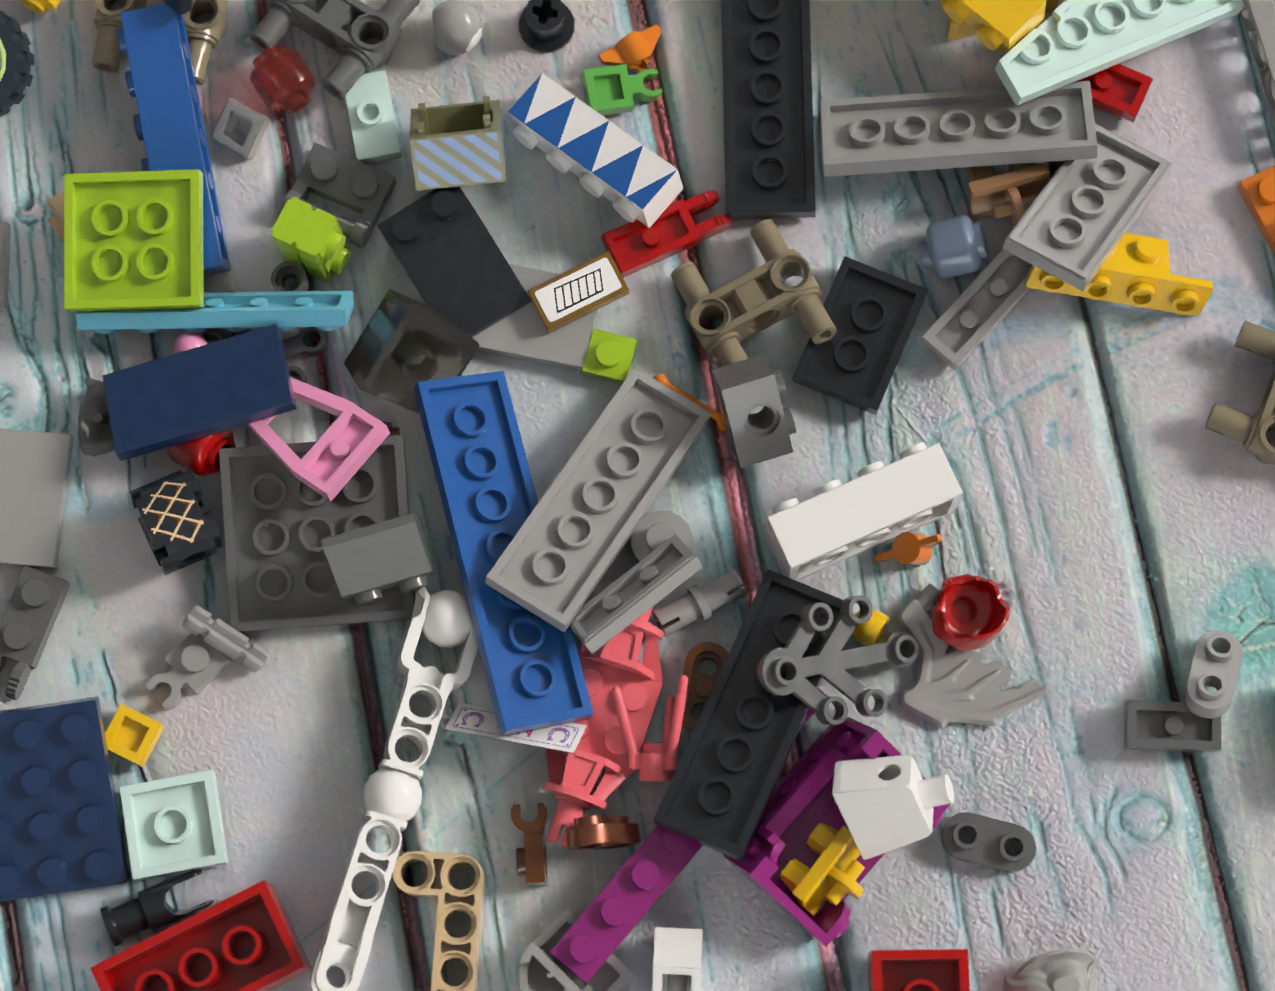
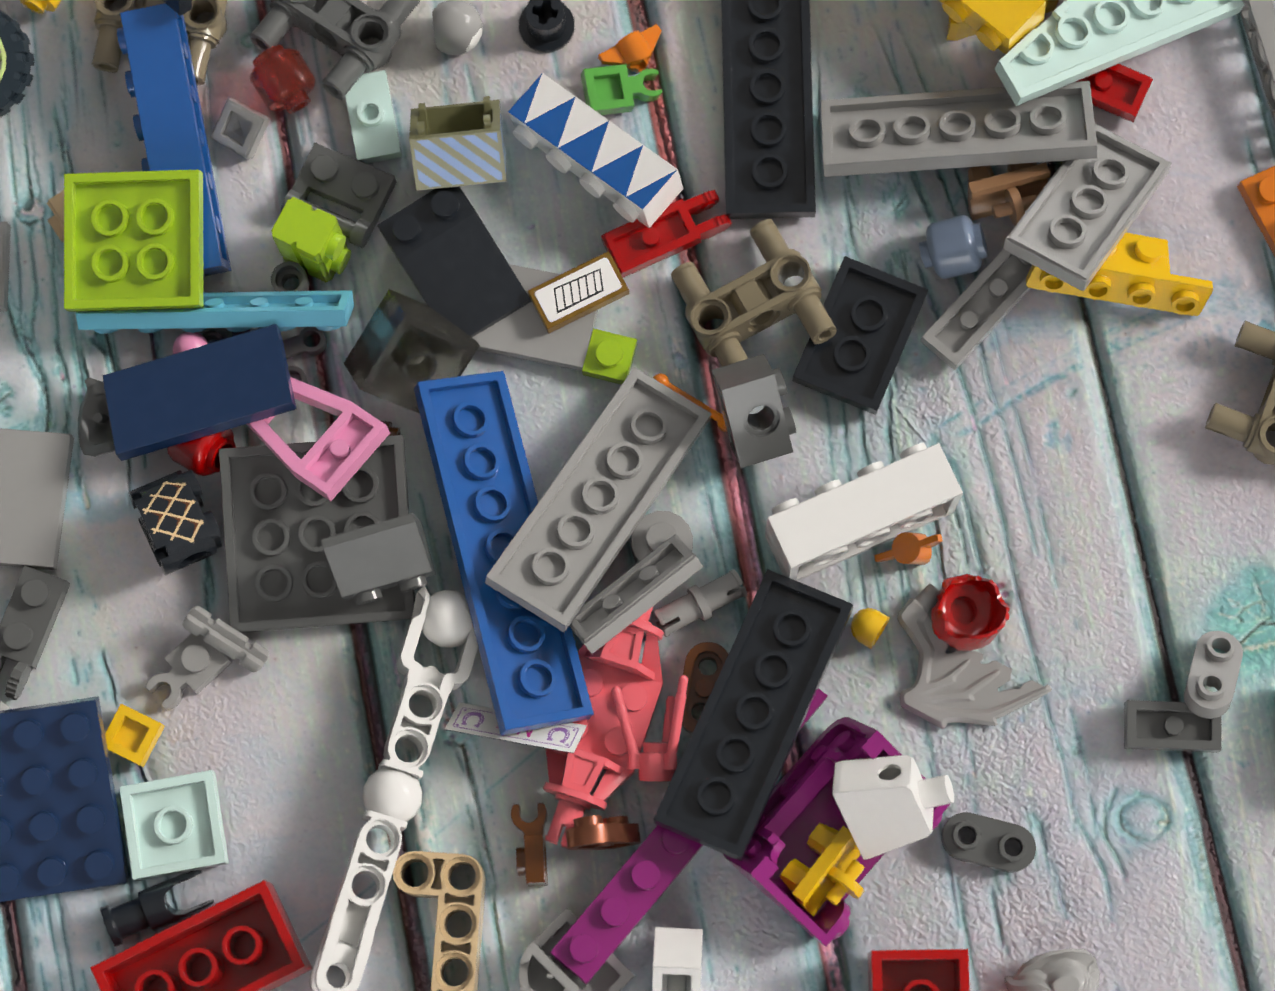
dark grey plant [757,595,919,725] -> none

